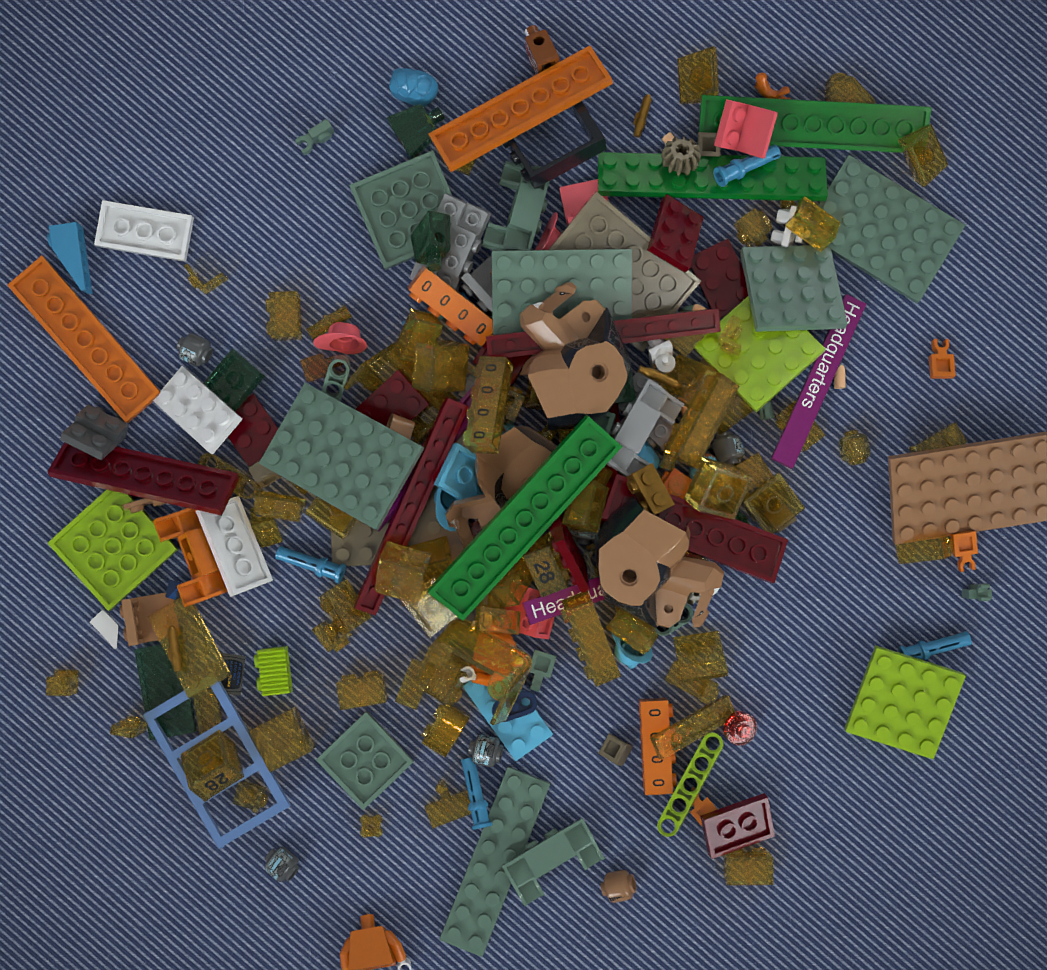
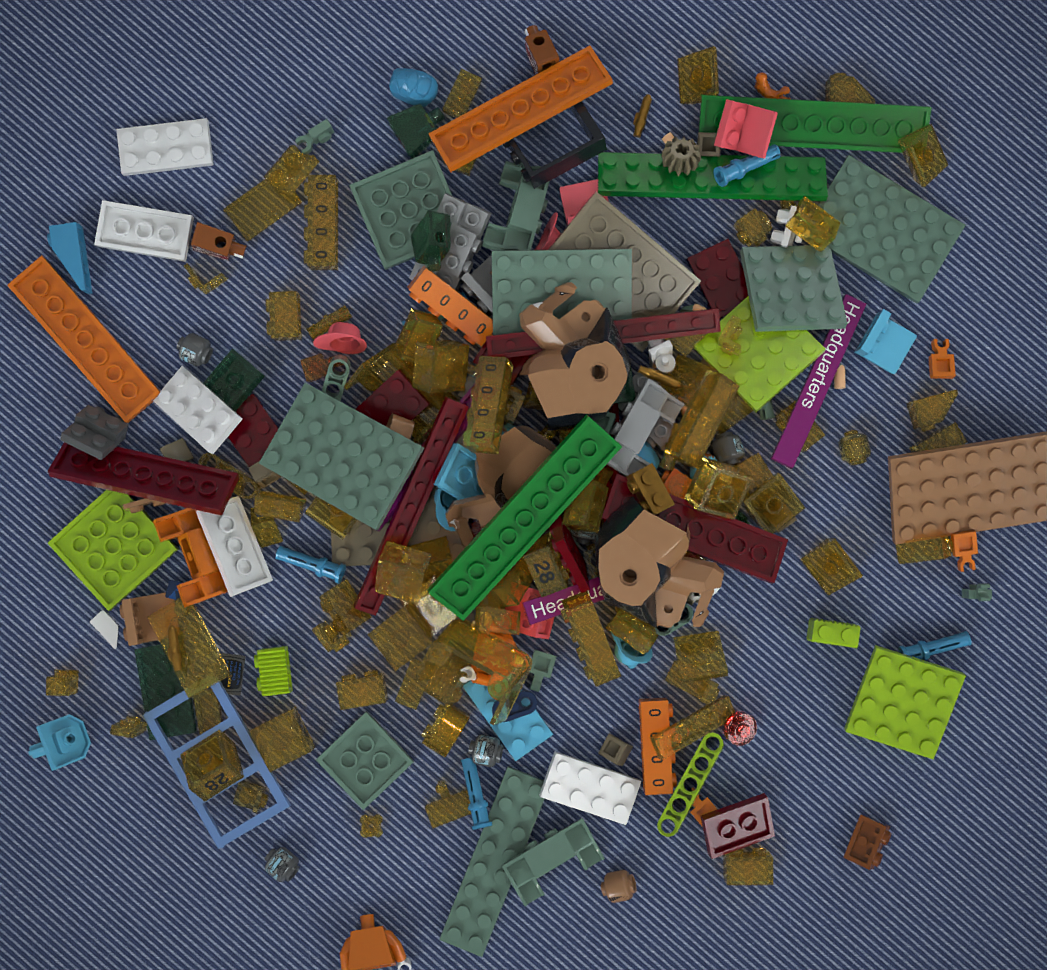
dark red plate [647,194,704,273] -> none
none -> medium azure piece [28,714,91,771]
none -> white plate [116,118,214,176]
none -> dark tan slope [160,438,194,462]
none -> dark orange torso [191,222,247,261]
none -> clear yellow door [223,169,302,242]
none -> clear yellow bracket [264,145,319,195]
none -> clear yellow brick [304,175,338,270]
none -> clear yellow brick [367,605,434,671]
none -> clear yellow plate [442,69,482,118]
none -> white plate [539,751,642,825]
none -> clear yellow slope [800,538,863,595]
none -> lime brick [806,617,861,648]
none -> dark orange bracket [843,814,892,870]
none -> medium azure bracket [854,309,917,374]
none -> clear yellow slope [906,389,958,432]

